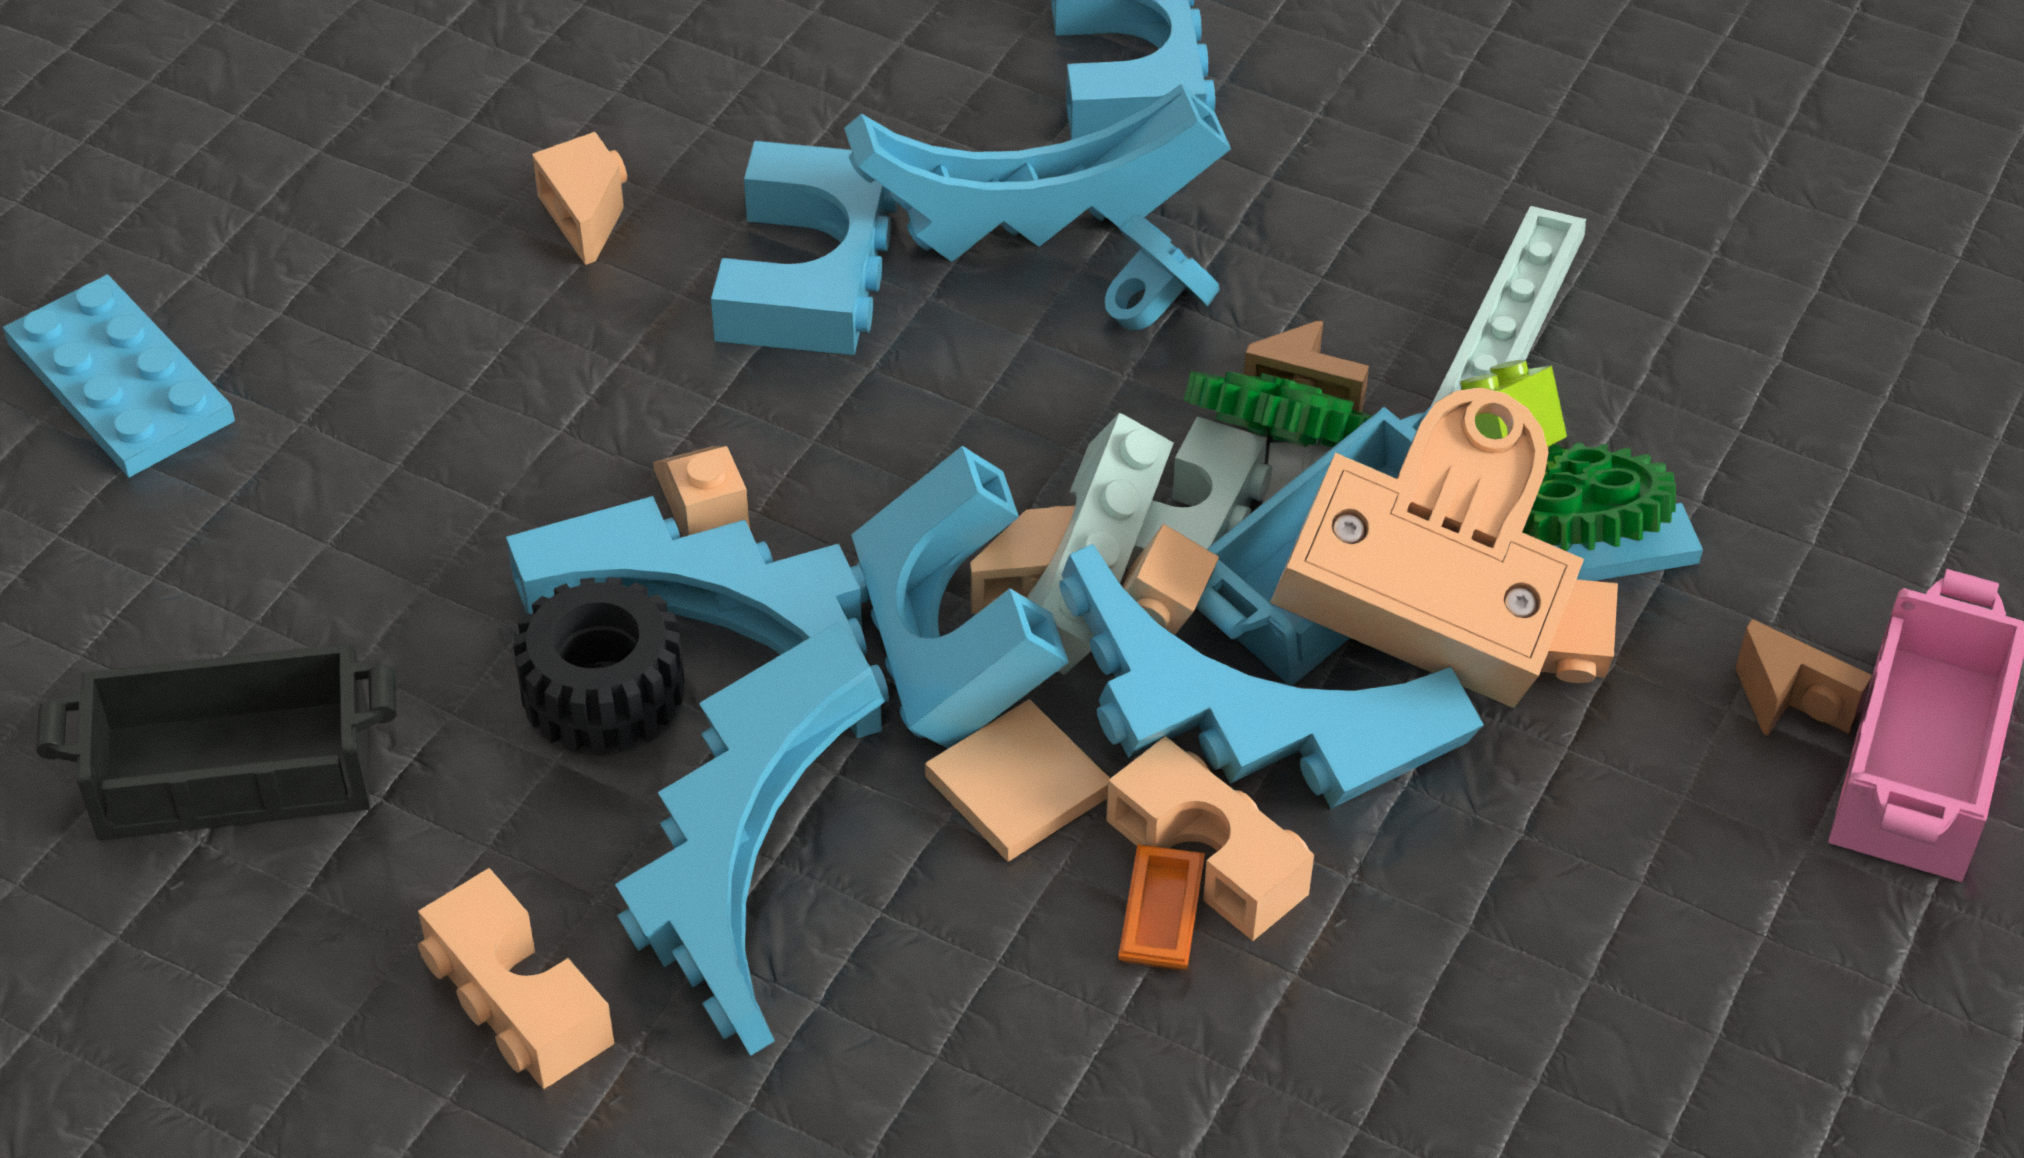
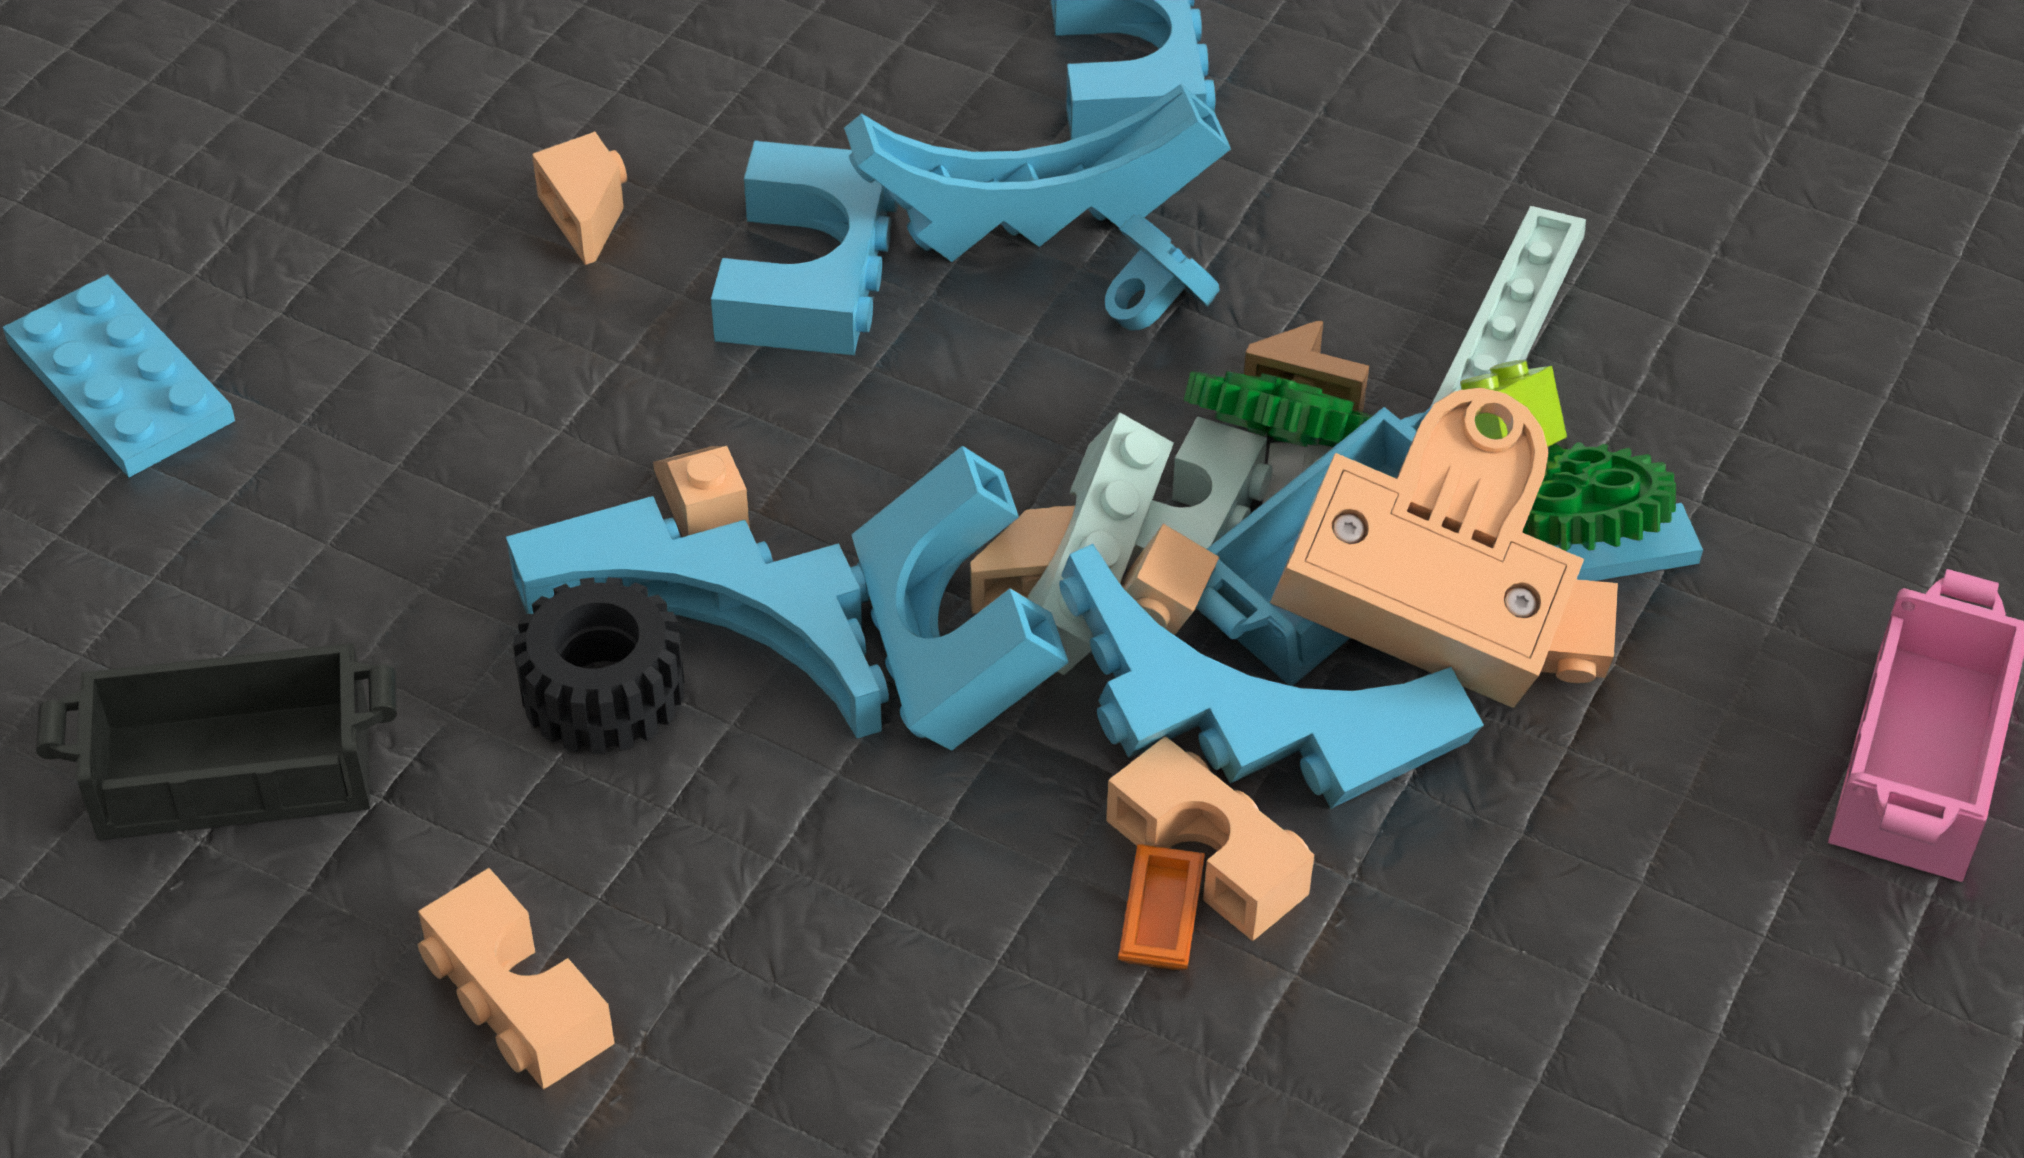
medium azure arch [615,621,885,1056] -> none
light nougat tile [925,699,1110,862] -> none
medium nougat slope [1735,619,1873,736] -> none

